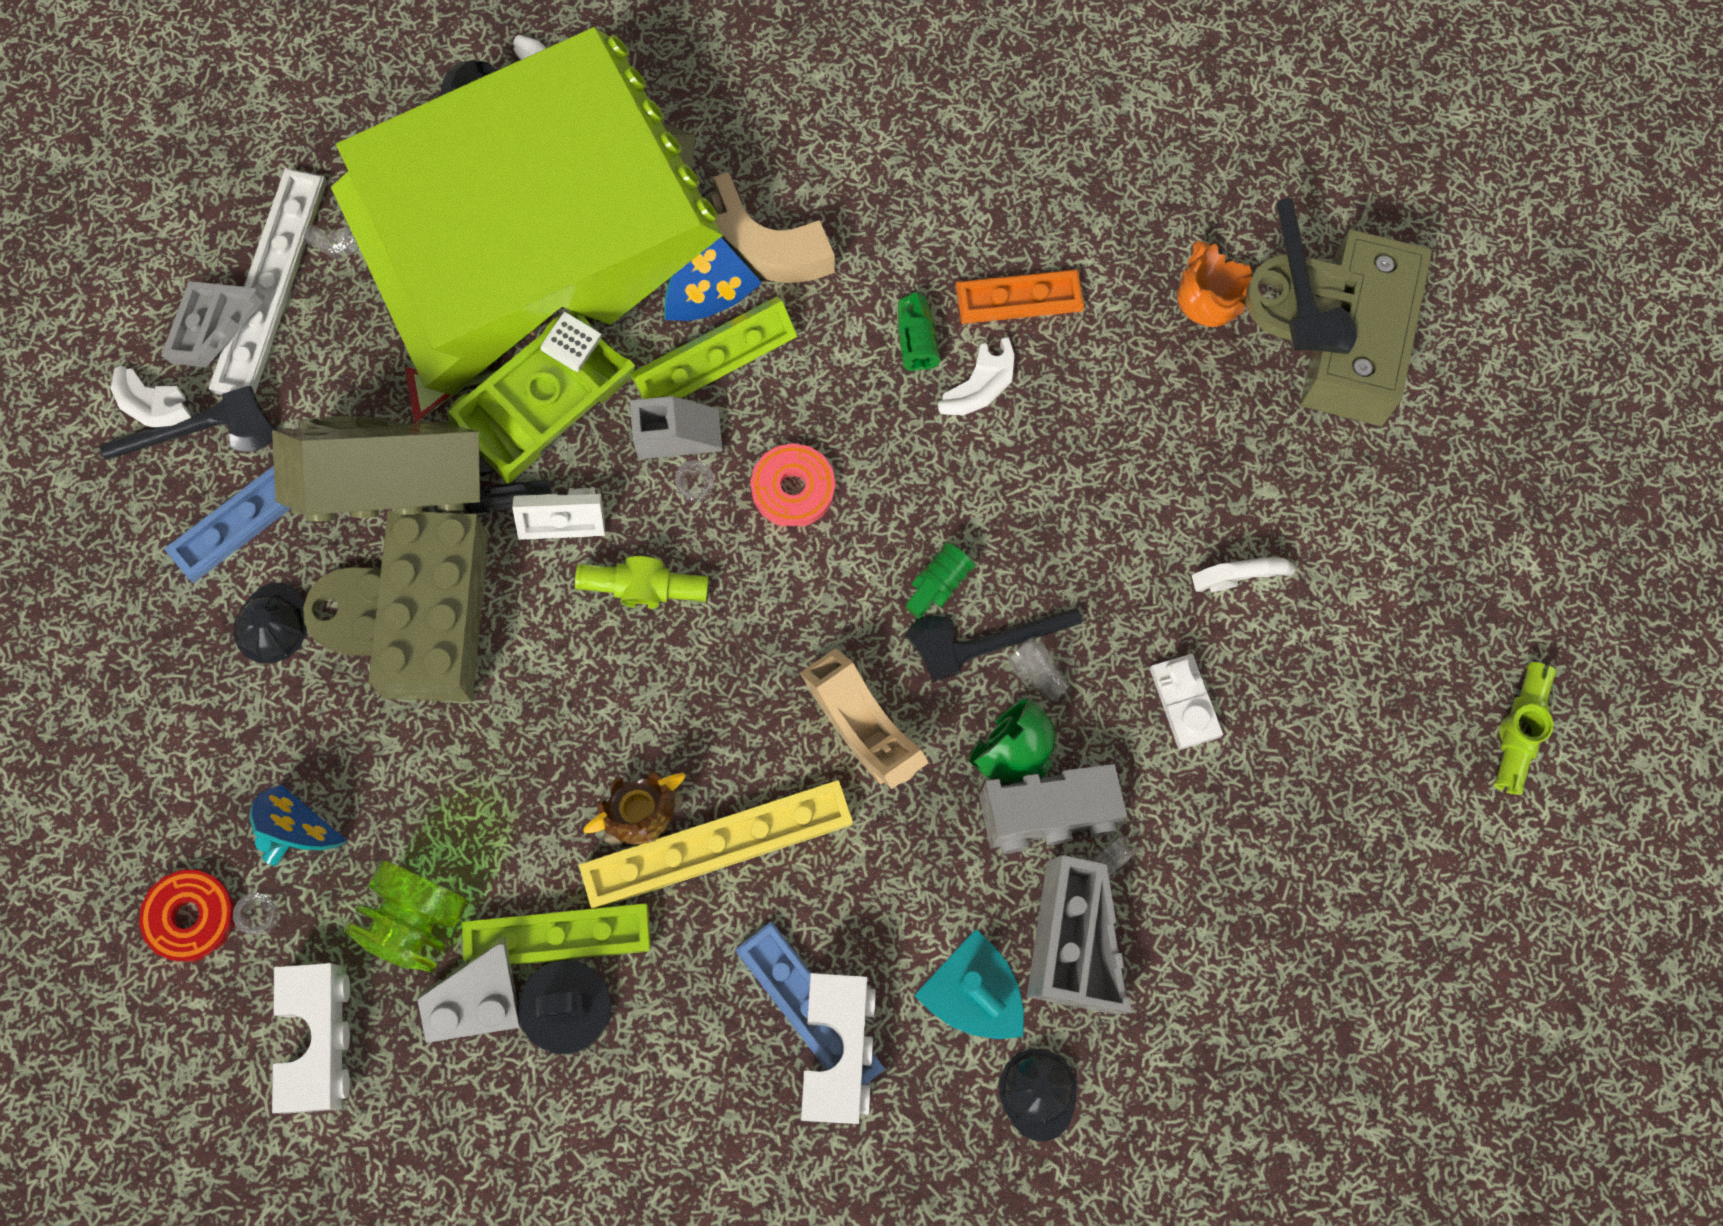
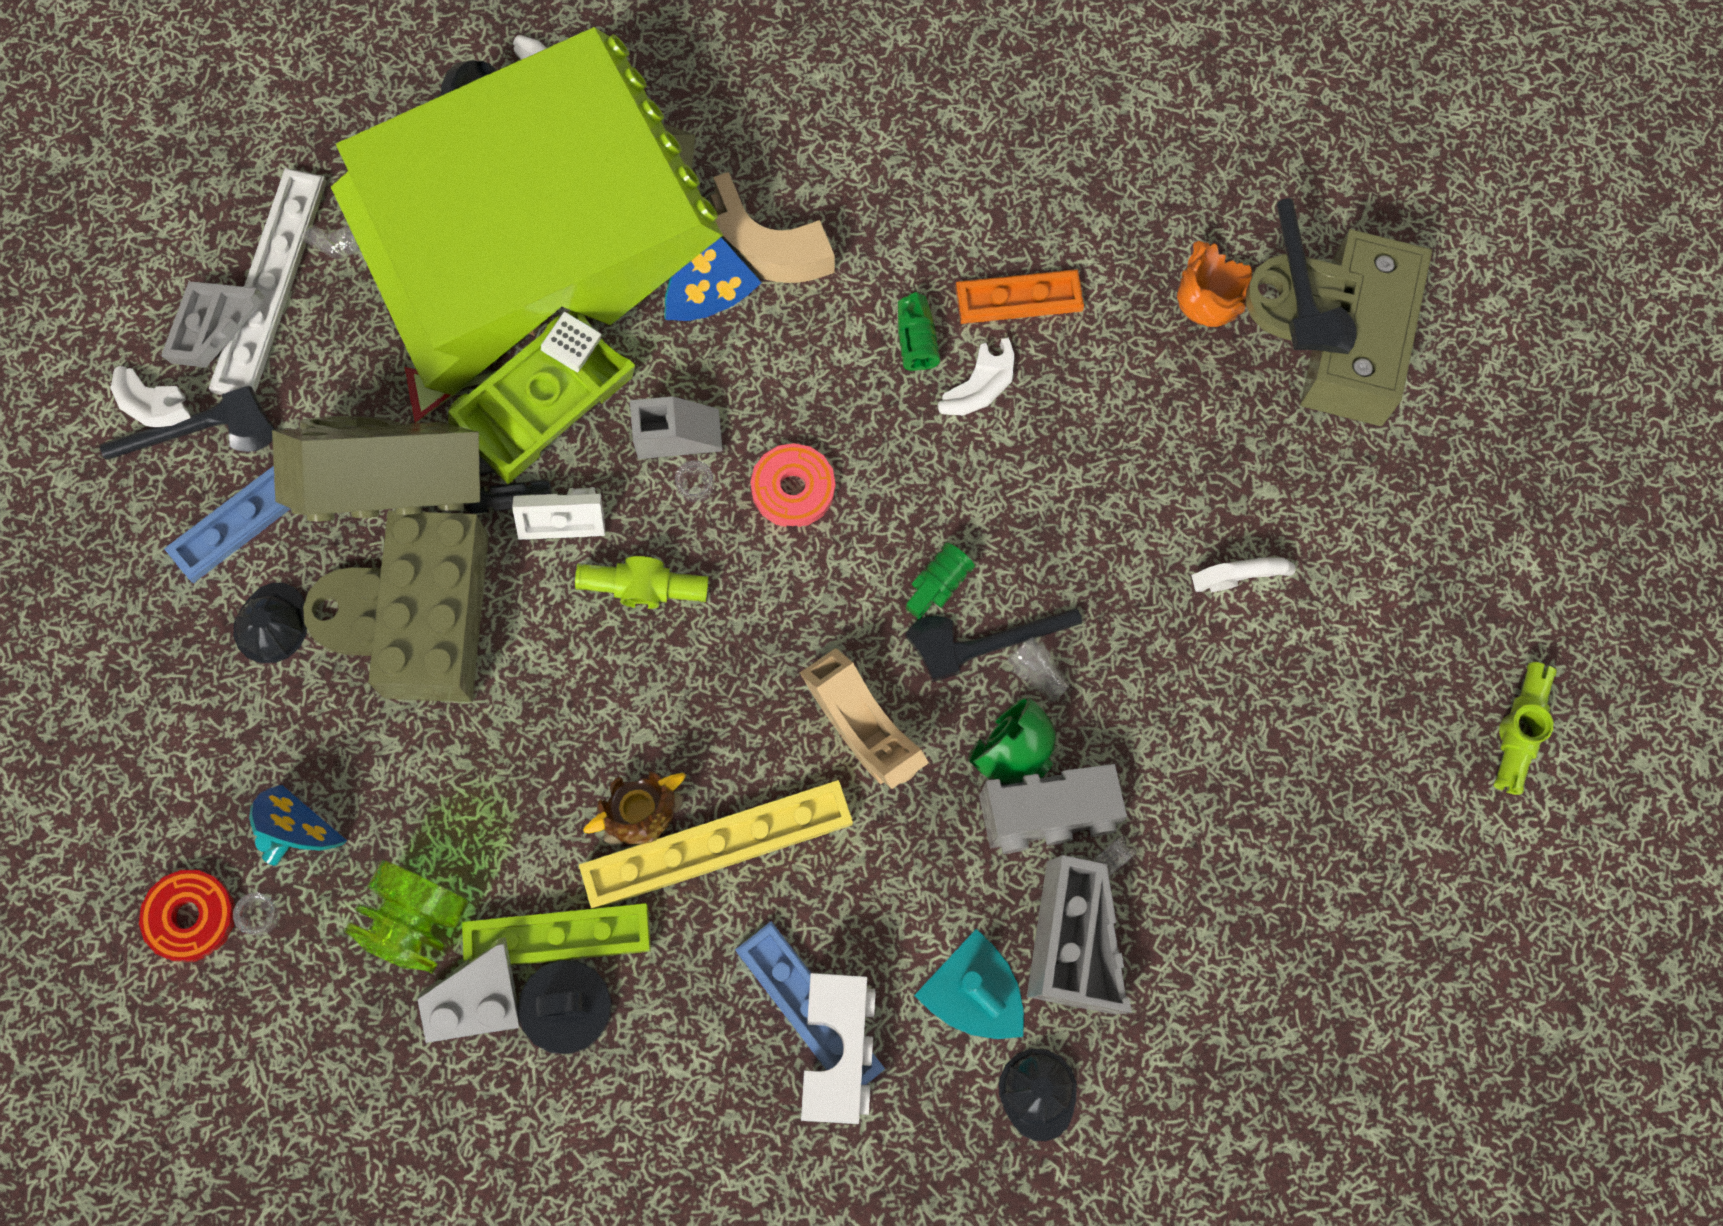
white arch [272,963,350,1114] -> none
lime plate [630,296,798,399] -> none
white hinge [1150,653,1223,750] -> none

